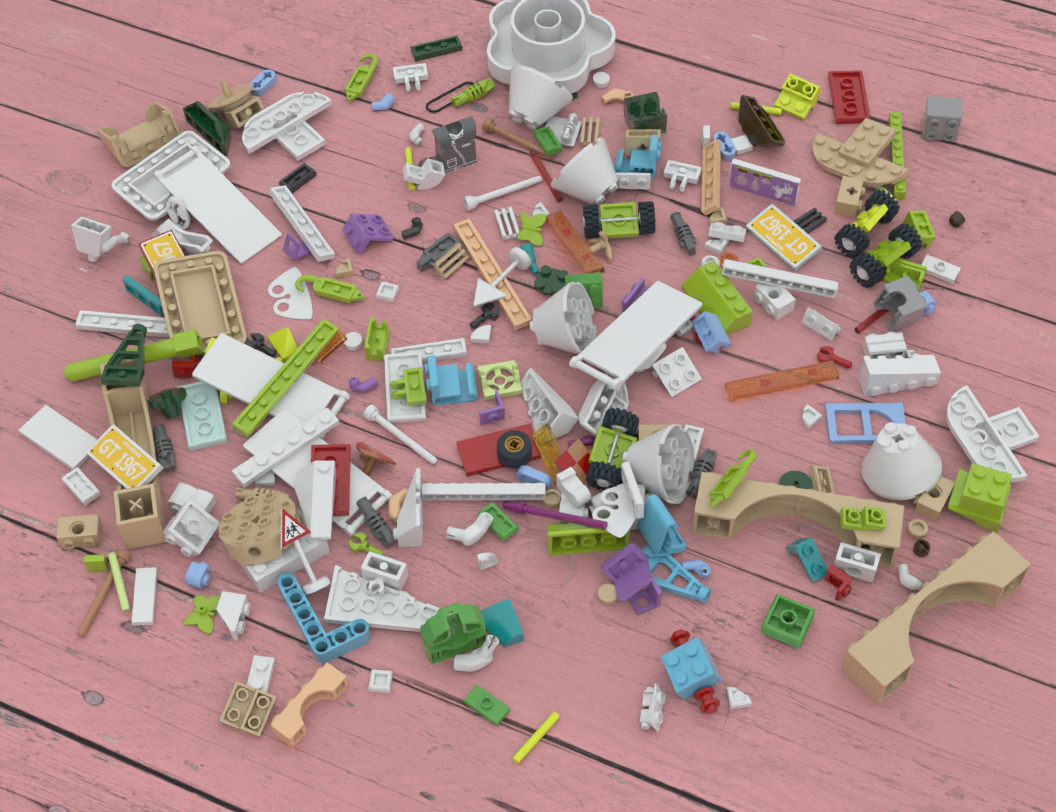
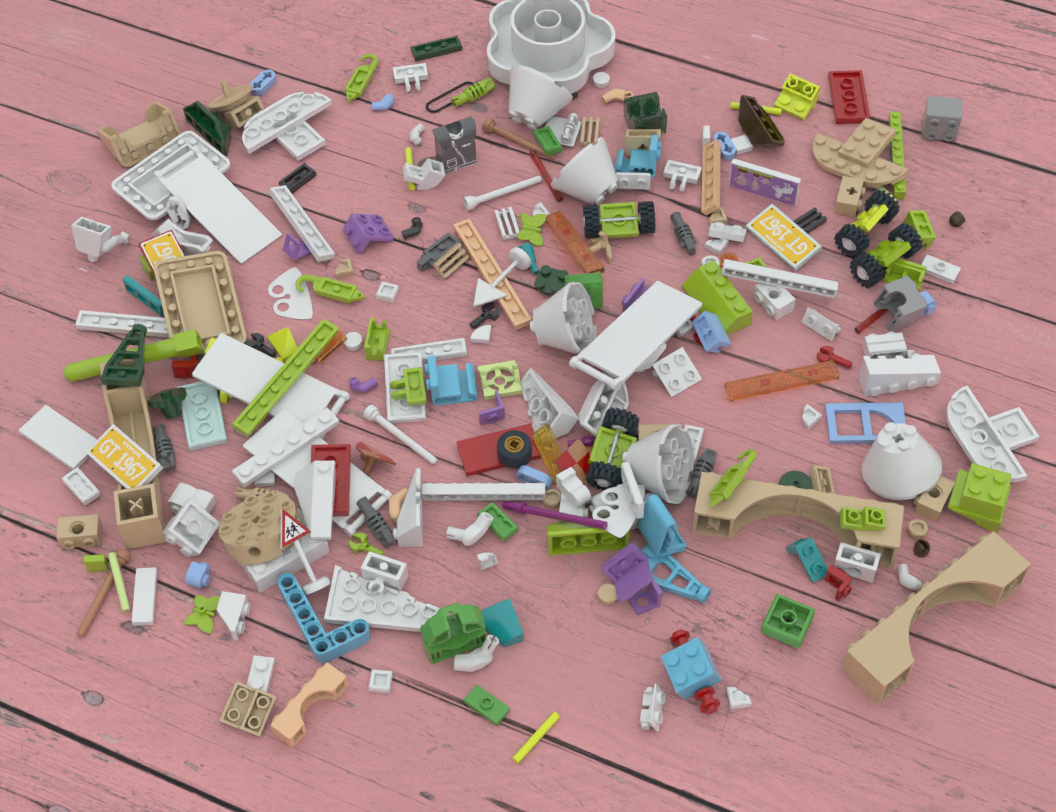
light blue arm [682,560,711,577] -> none

